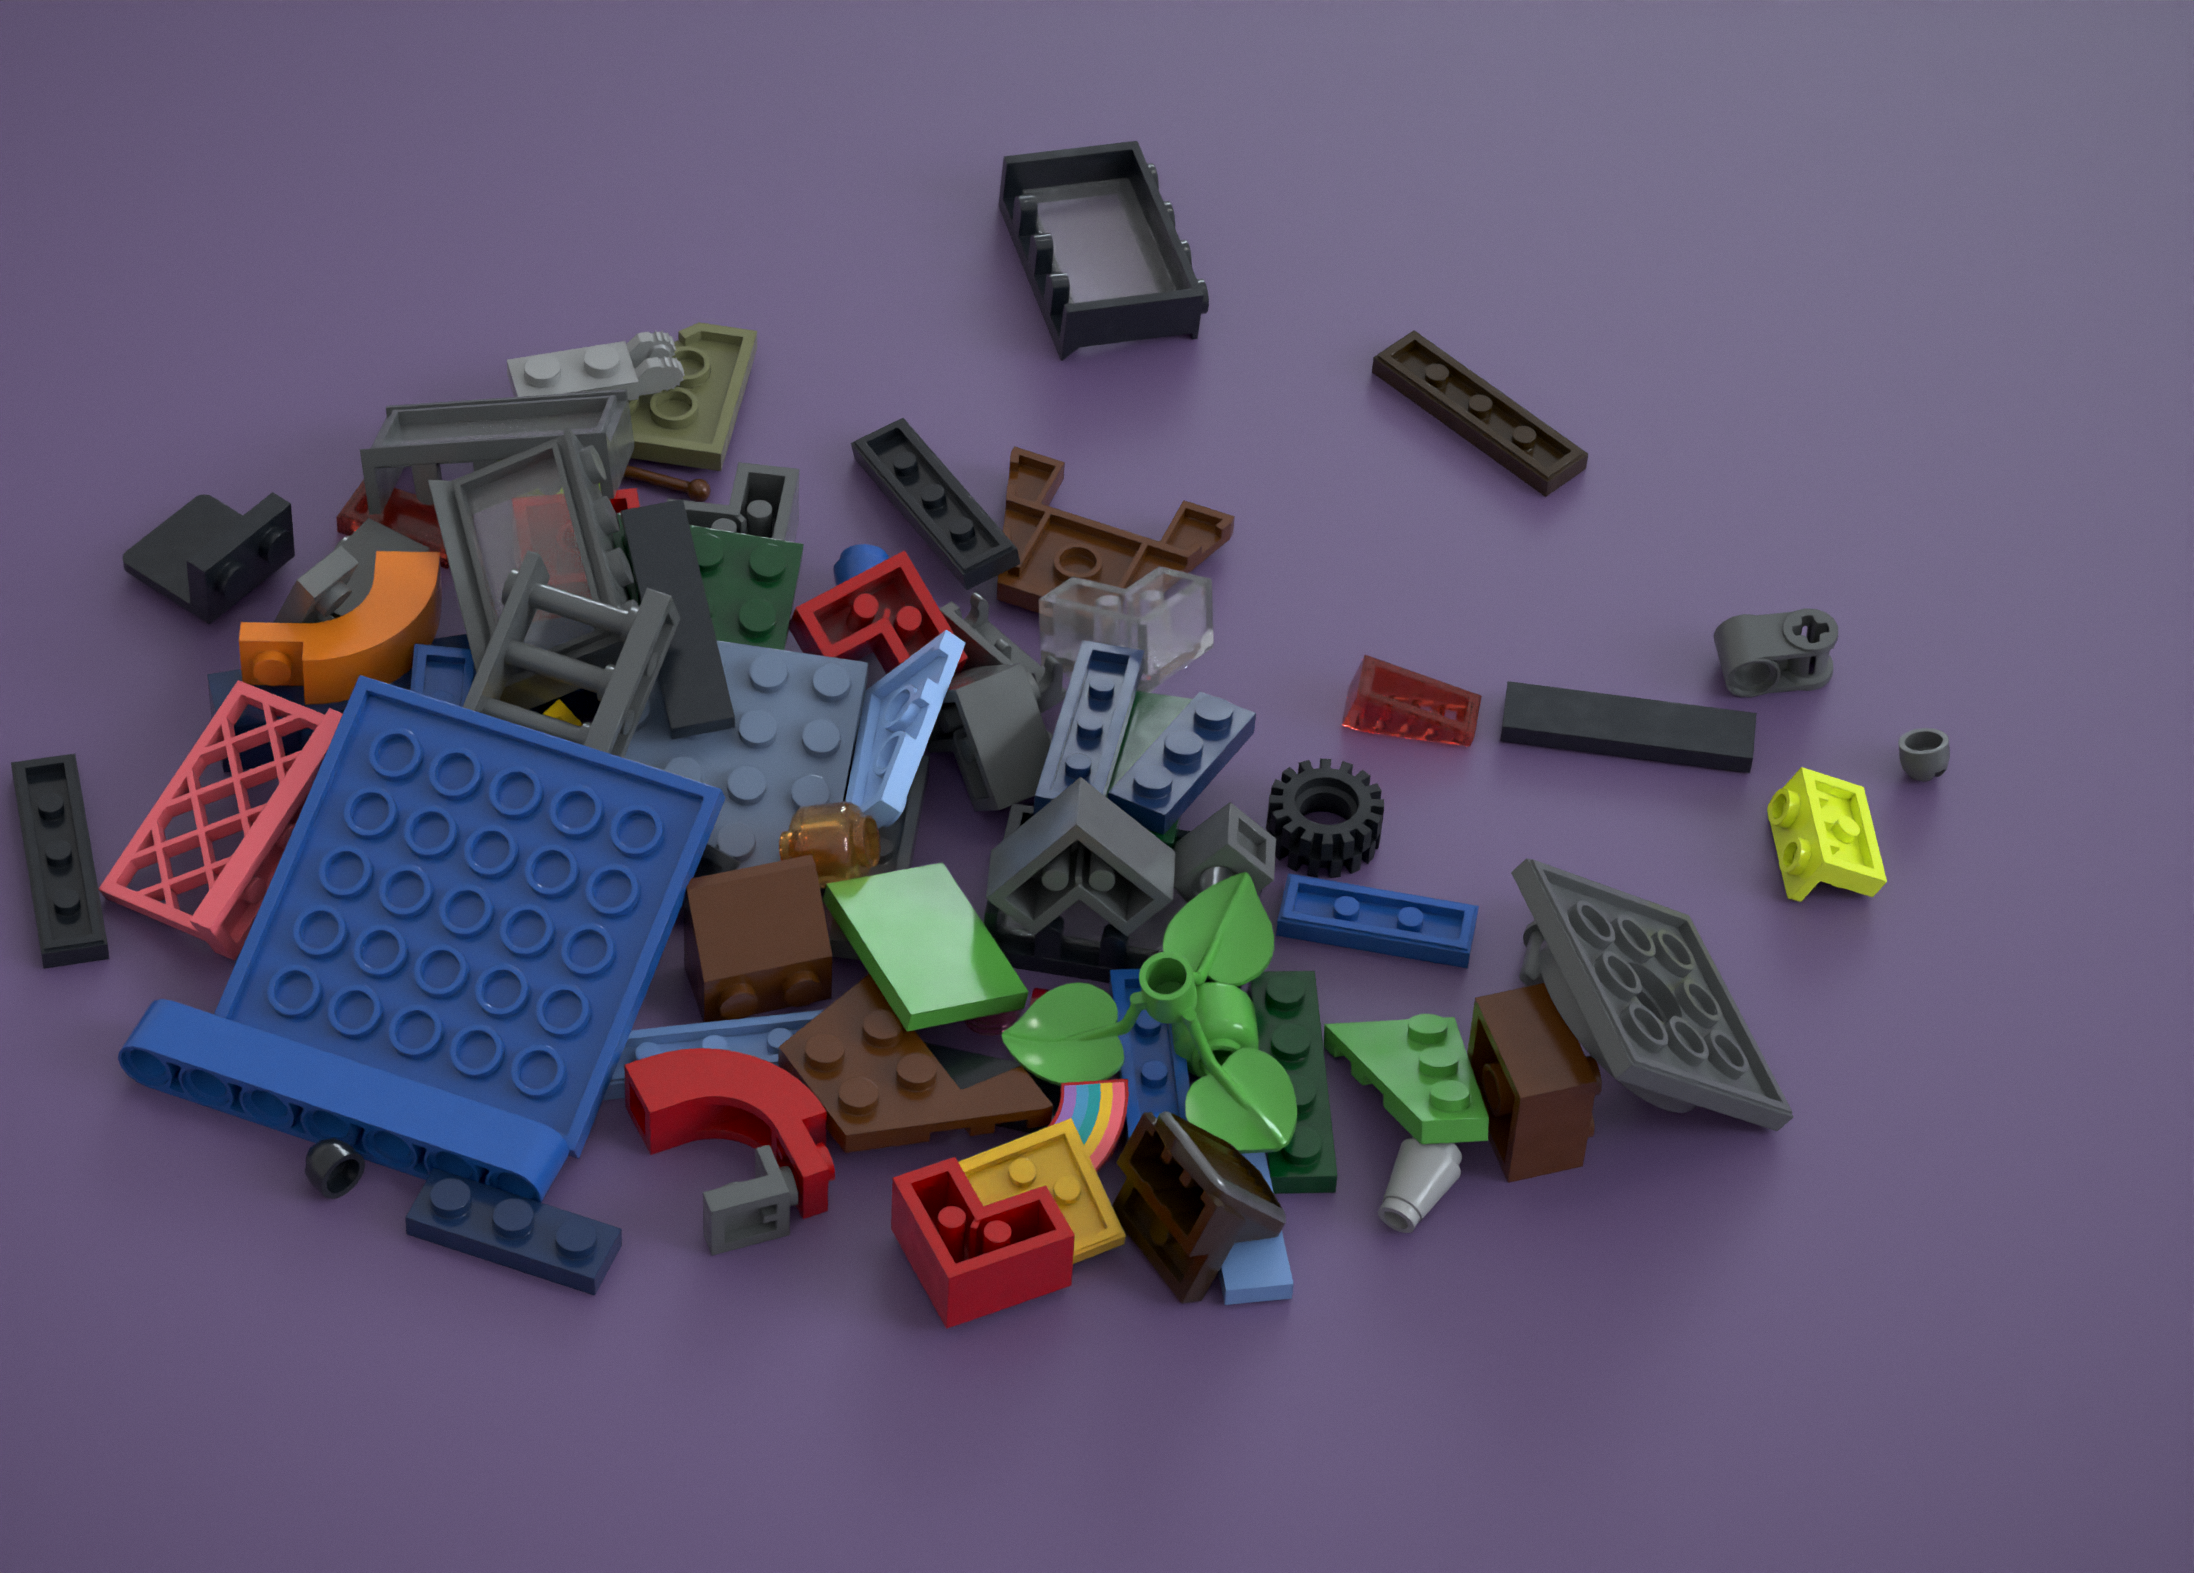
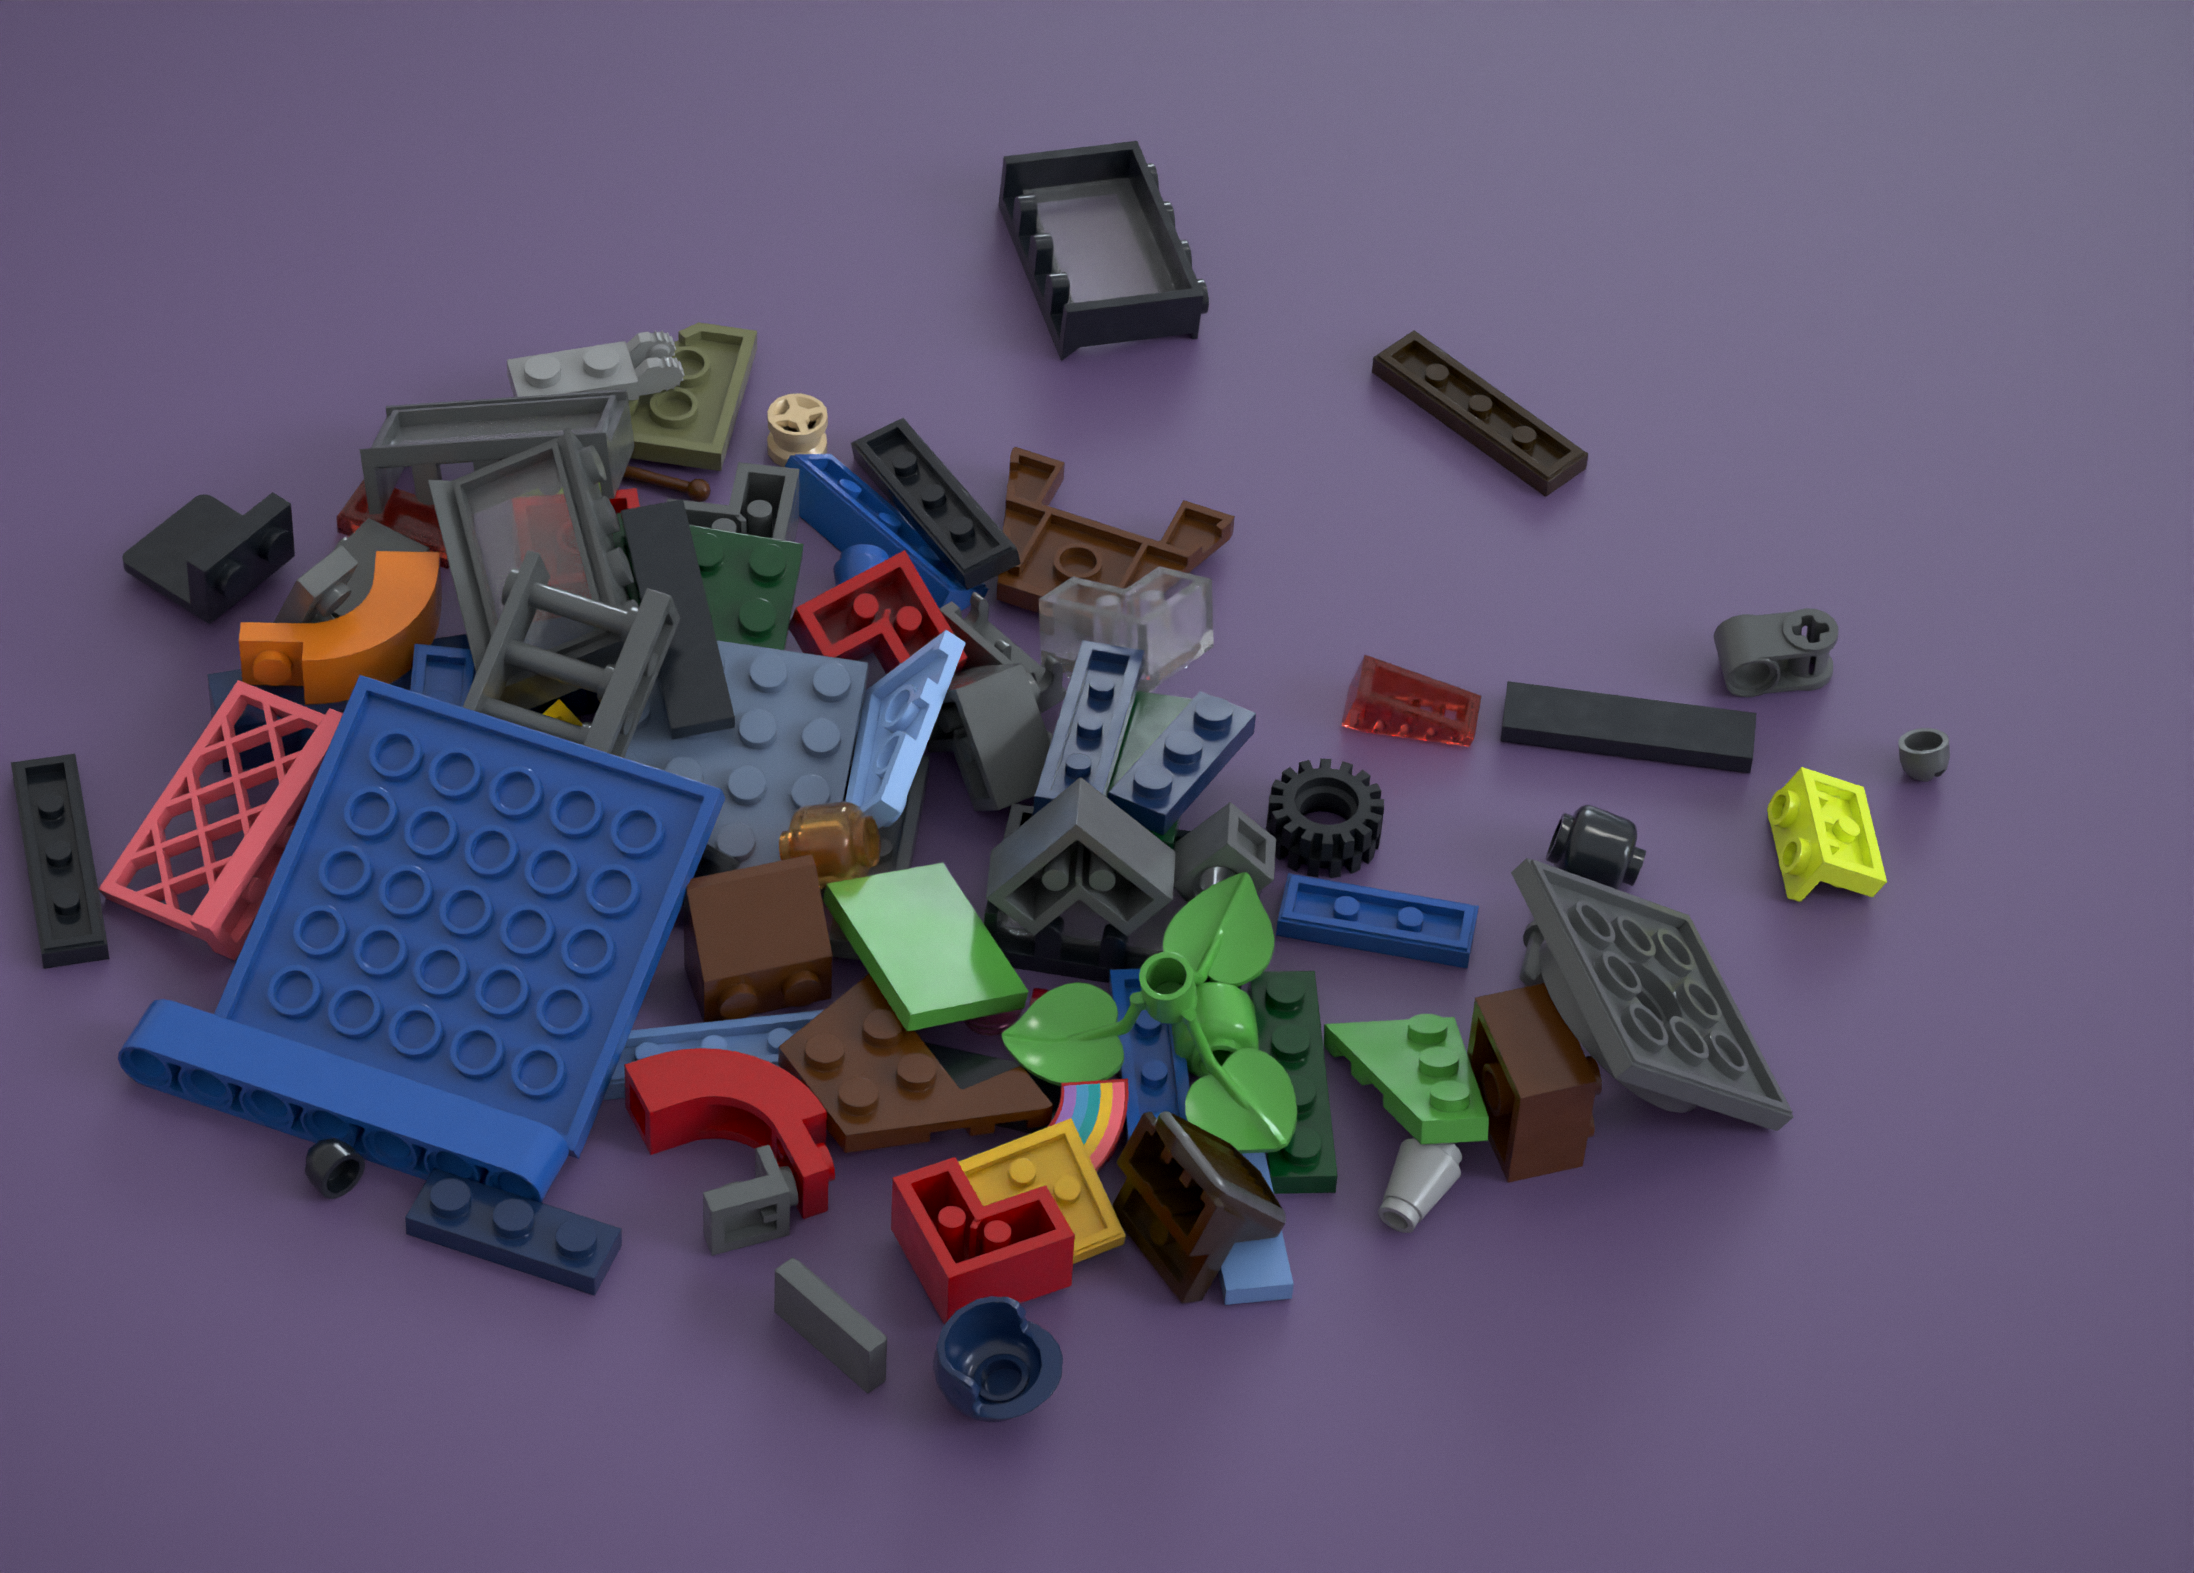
none -> tan wheel [767,393,828,467]
none -> dark grey tile [774,1257,887,1394]
none -> blue slope [785,454,989,611]
none -> dark blue helmet [933,1296,1063,1422]
none -> black head [1546,805,1646,890]

